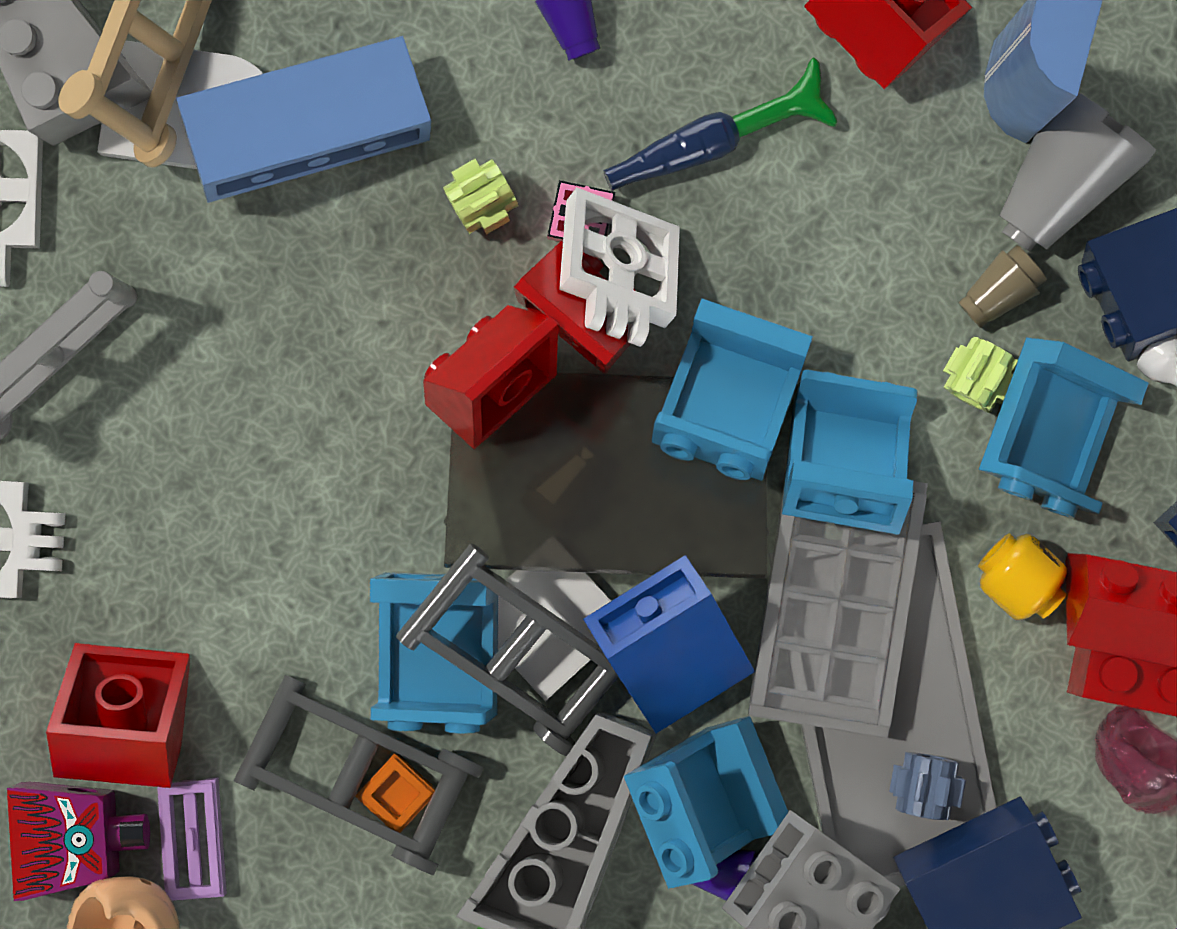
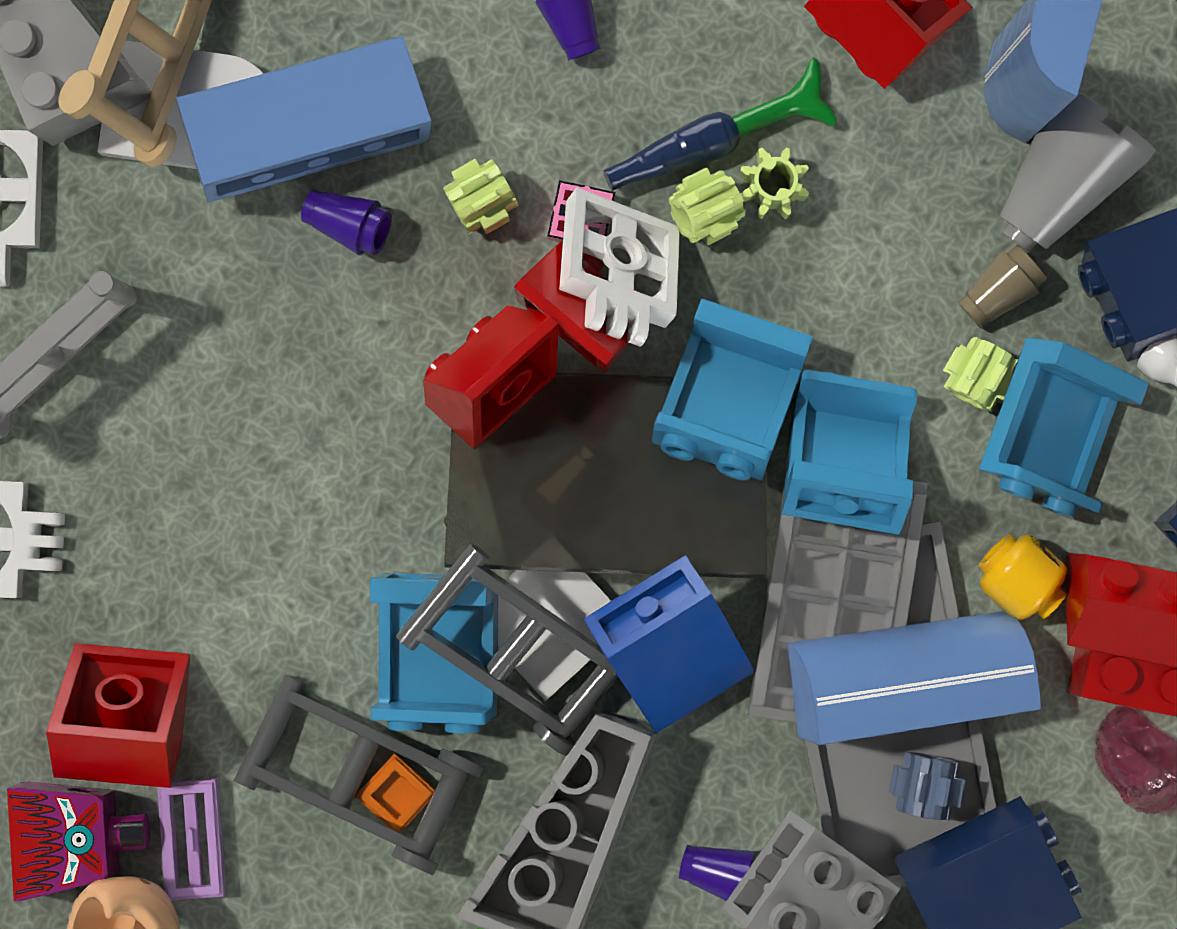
dark azure panel [624,716,788,889] -> none
none -> dark purple cone [301,190,392,256]
none -> yellowish green gear [669,168,746,245]
none -> yellowish green gear [739,147,809,219]
none -> medium blue brick [788,611,1041,745]

